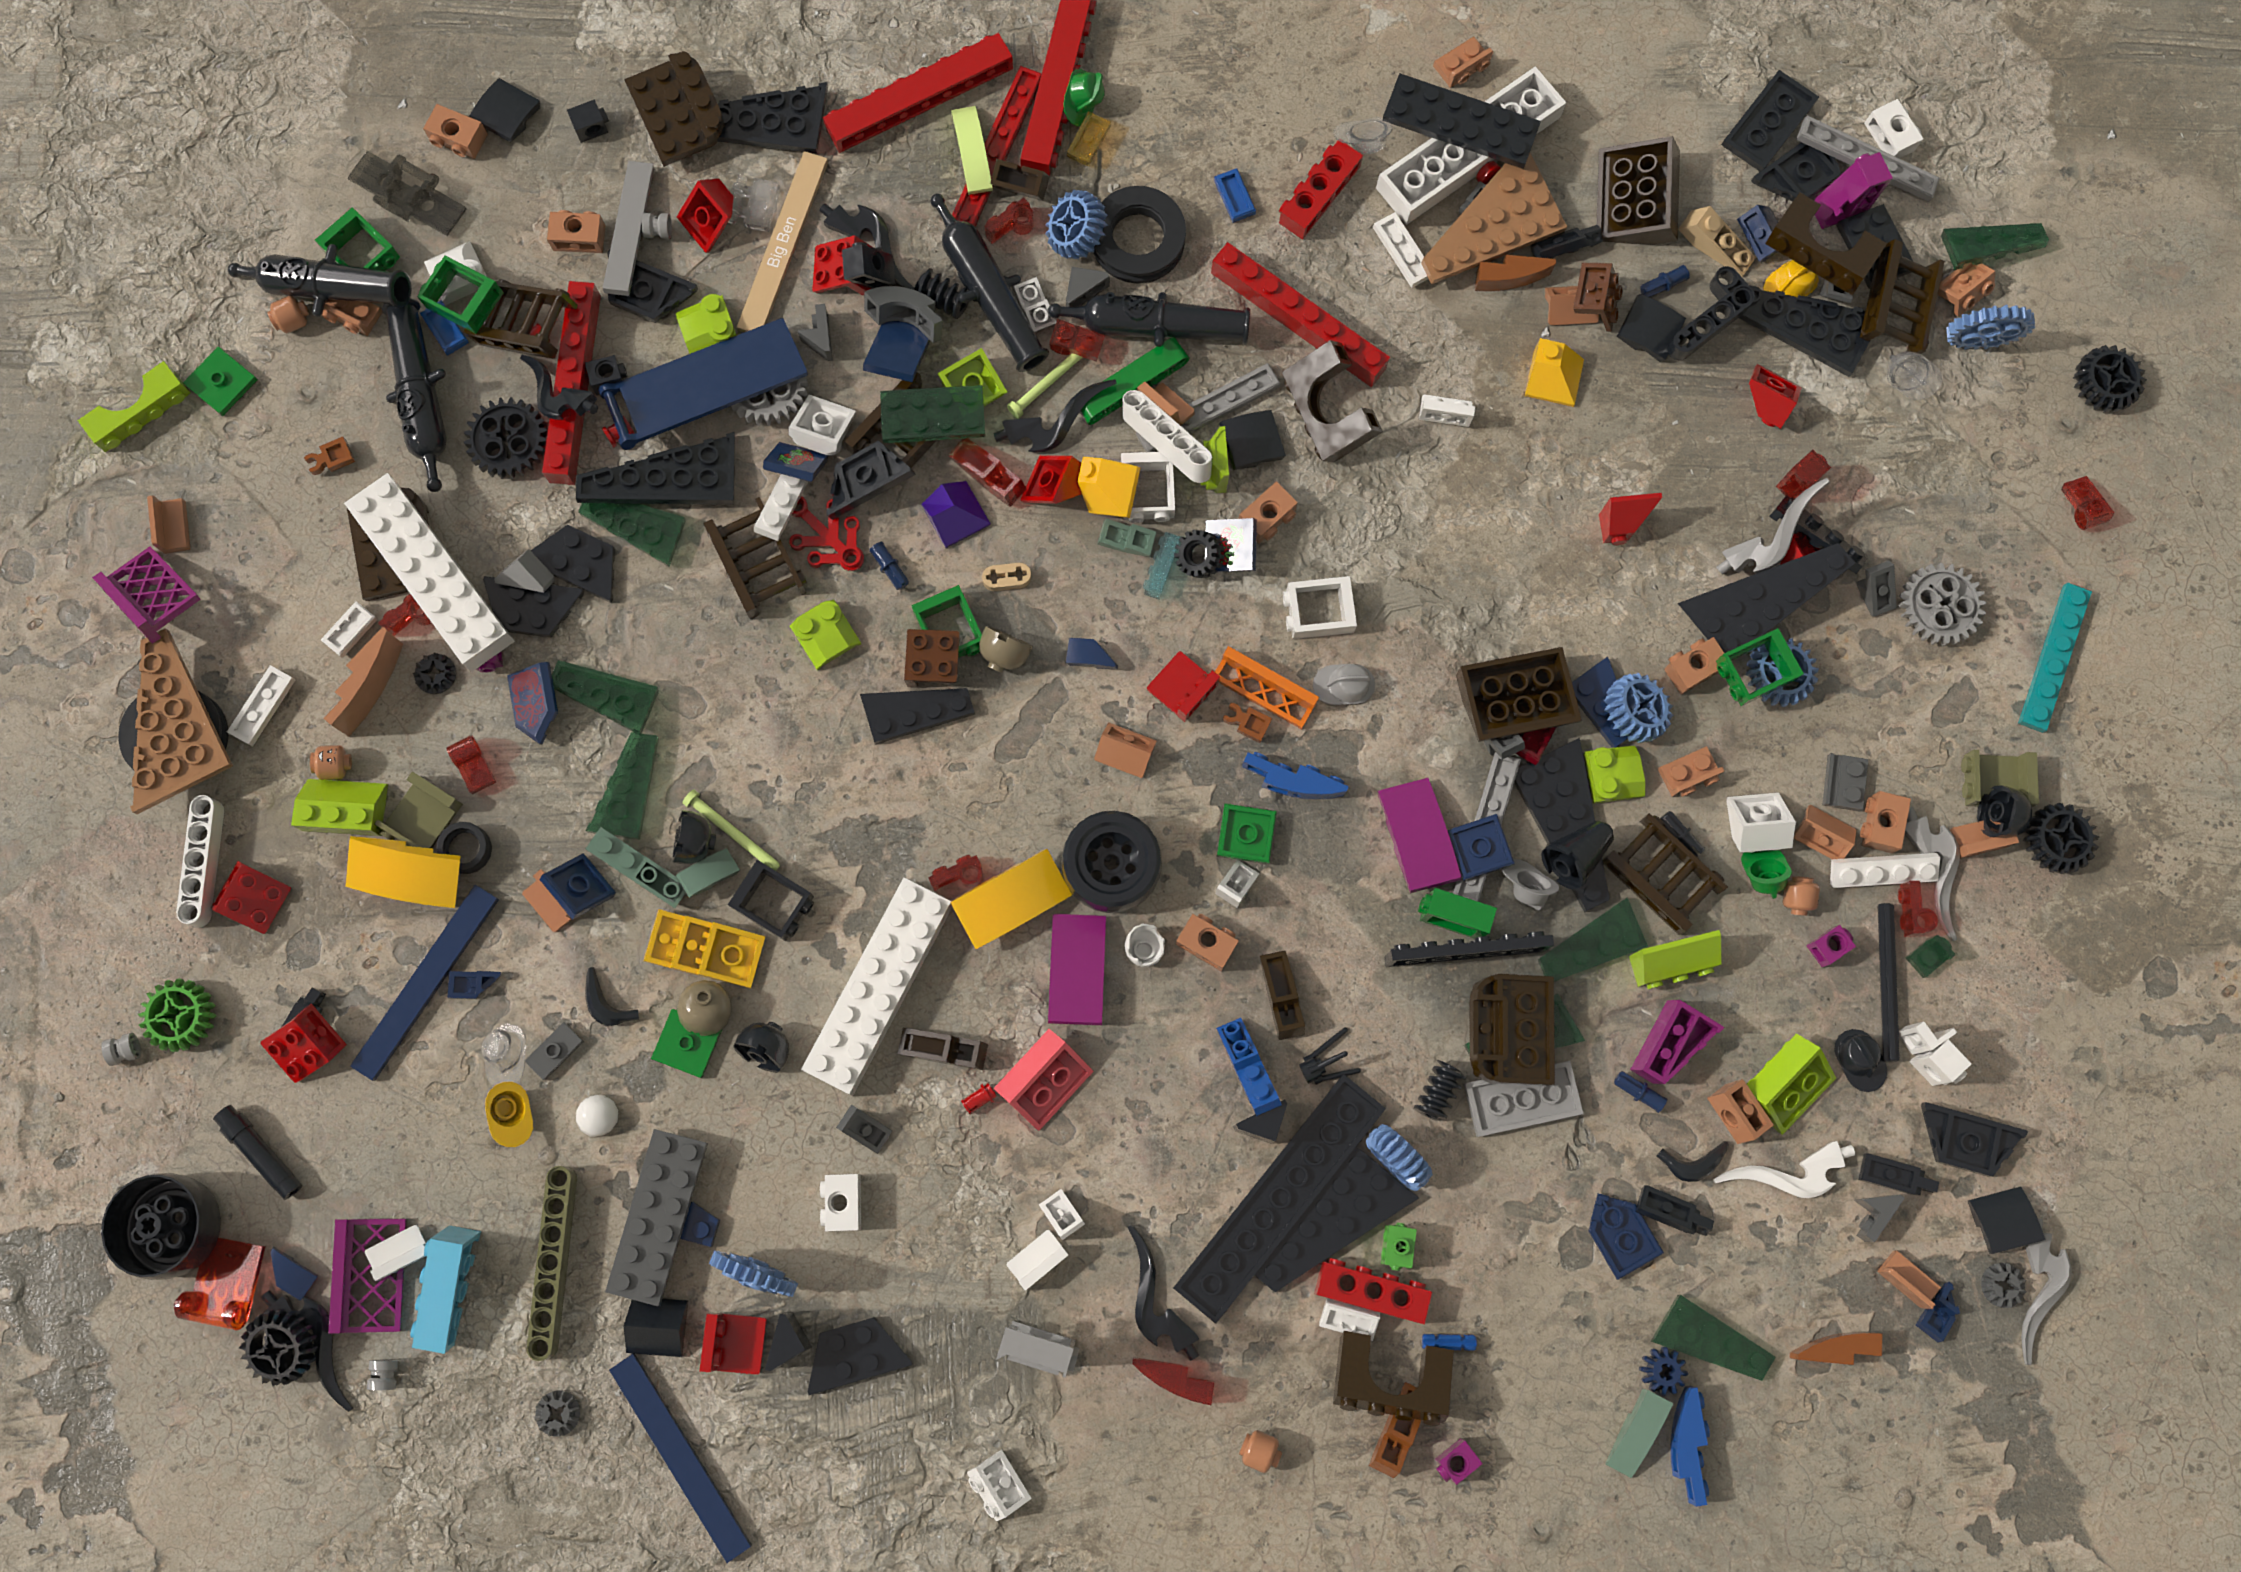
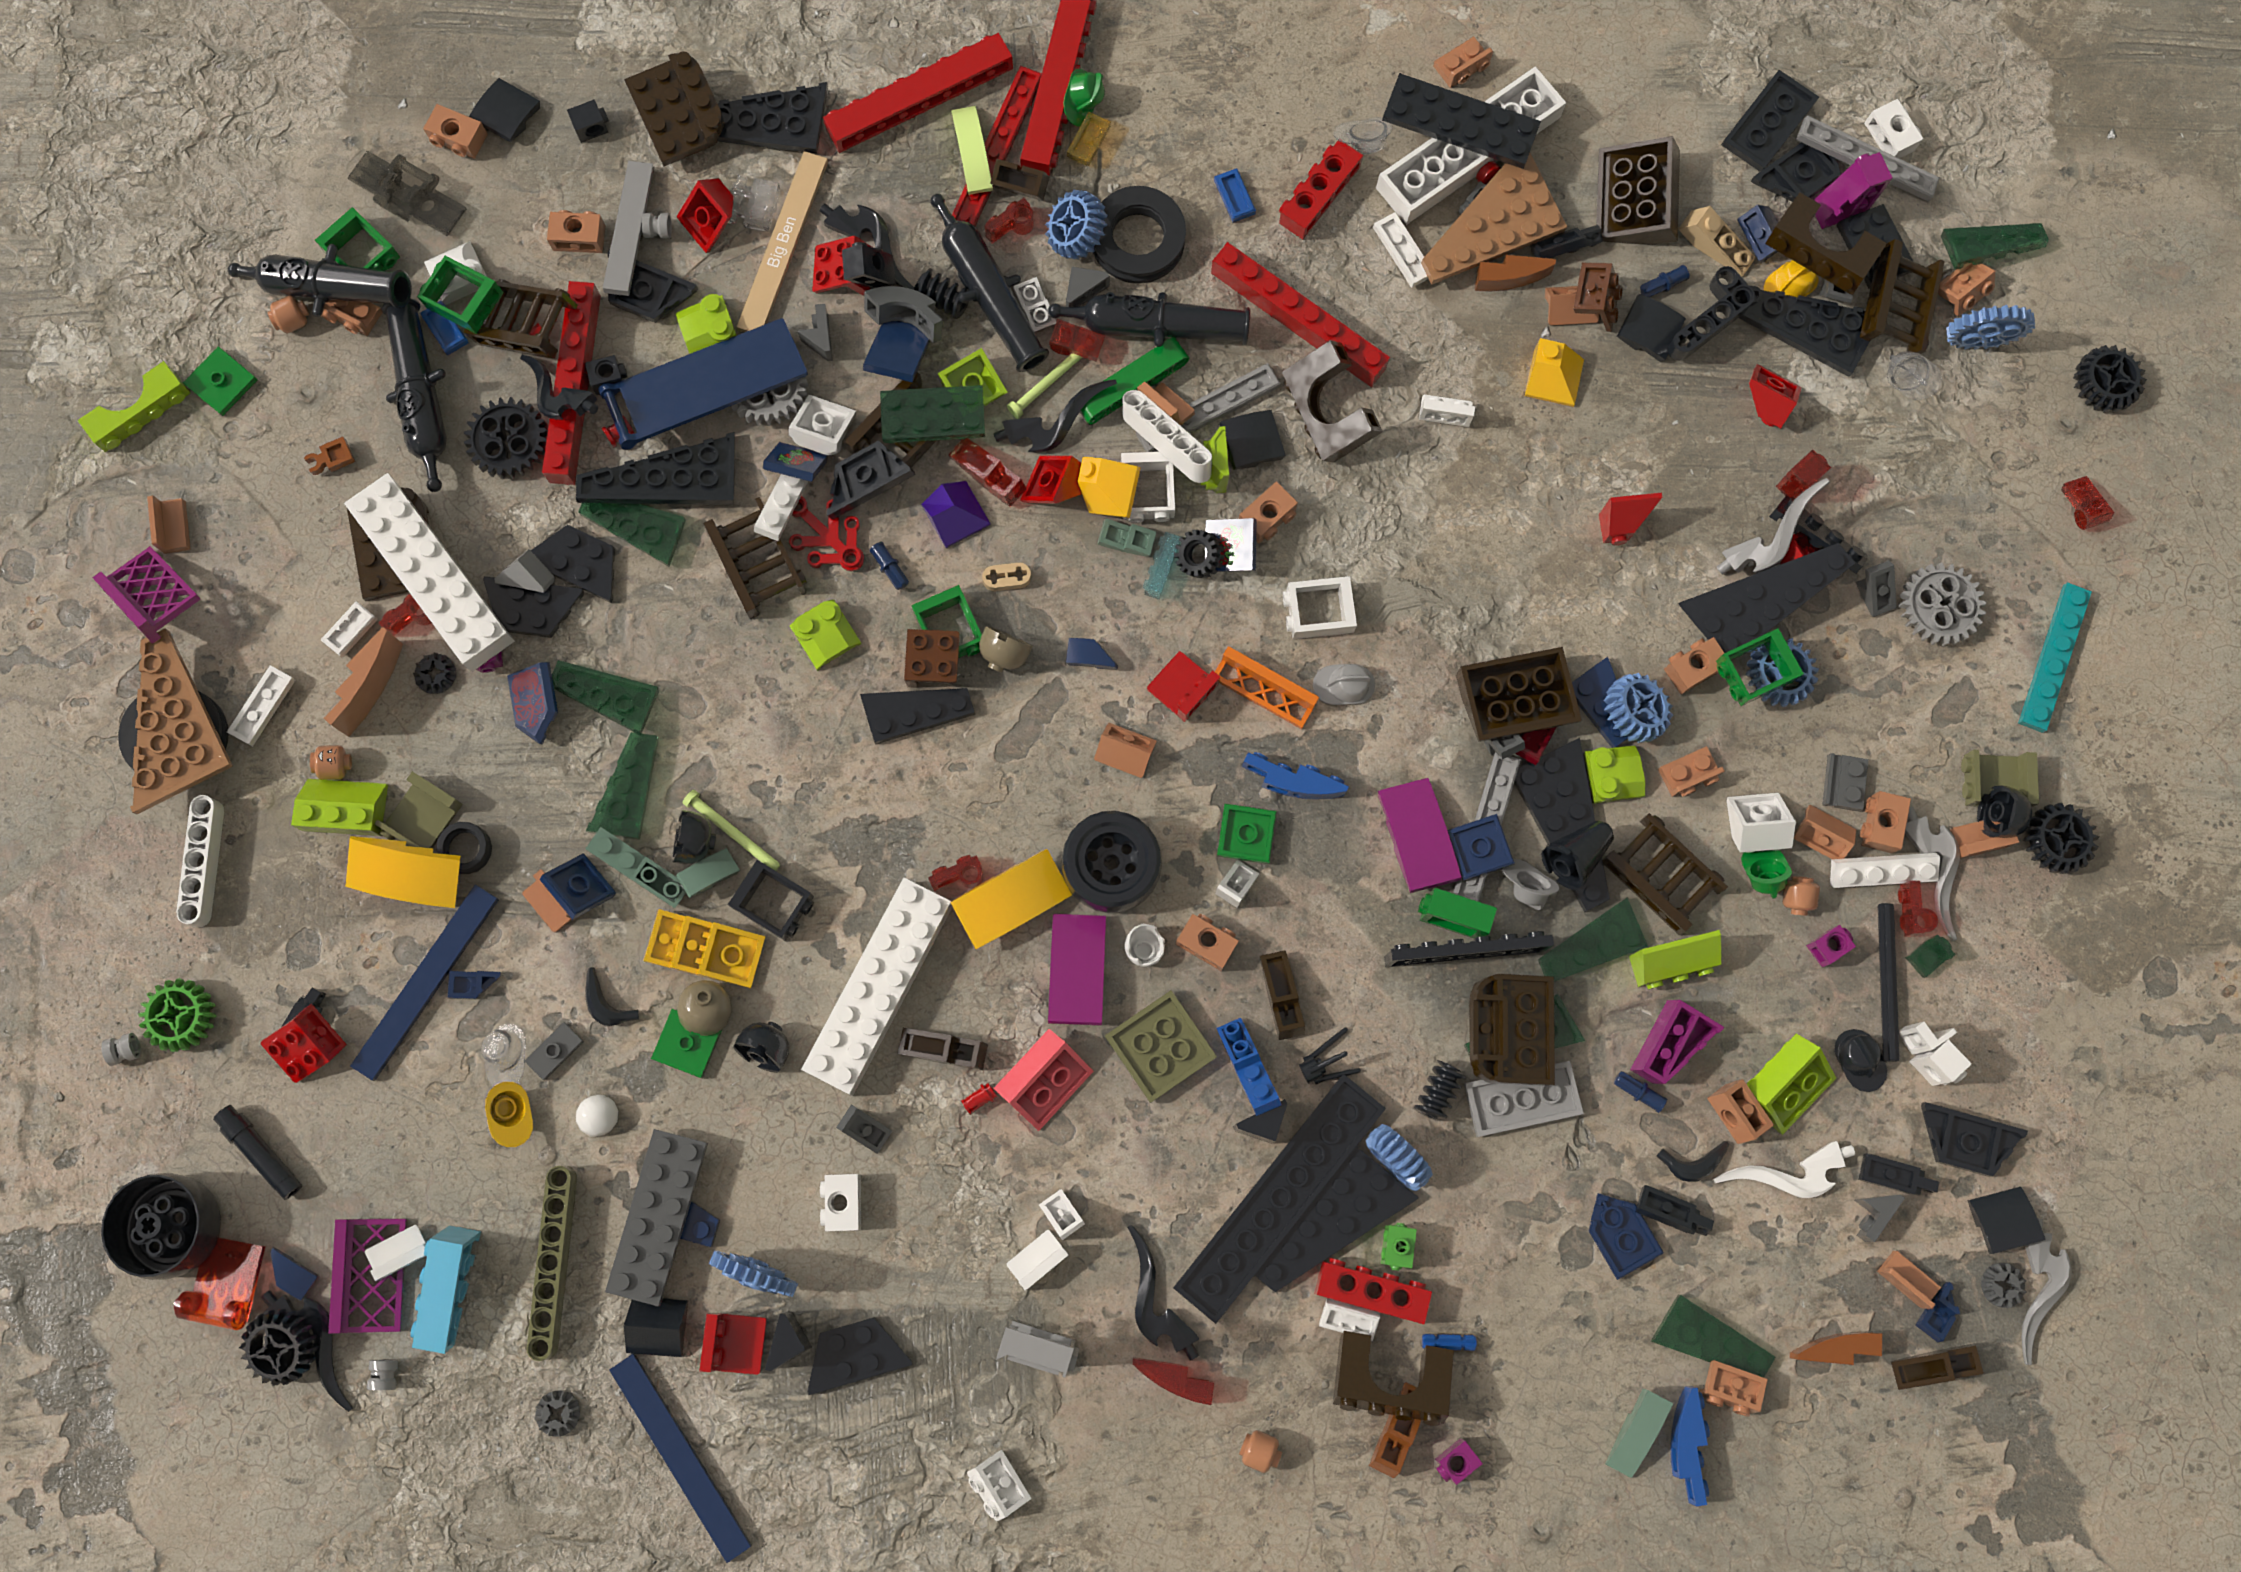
red bracket [211,861,291,934] -> none
clear red plate [446,735,497,794] -> none
dark orange plate [1223,703,1272,743] -> none
dark blue gear [1639,1347,1688,1396] -> none
black axle [1660,811,1706,857] -> none
none -> olive plate [1105,990,1217,1103]
none -> nougat bracket [1699,1360,1768,1416]
none -> dark brown slope [1891,1343,1984,1390]

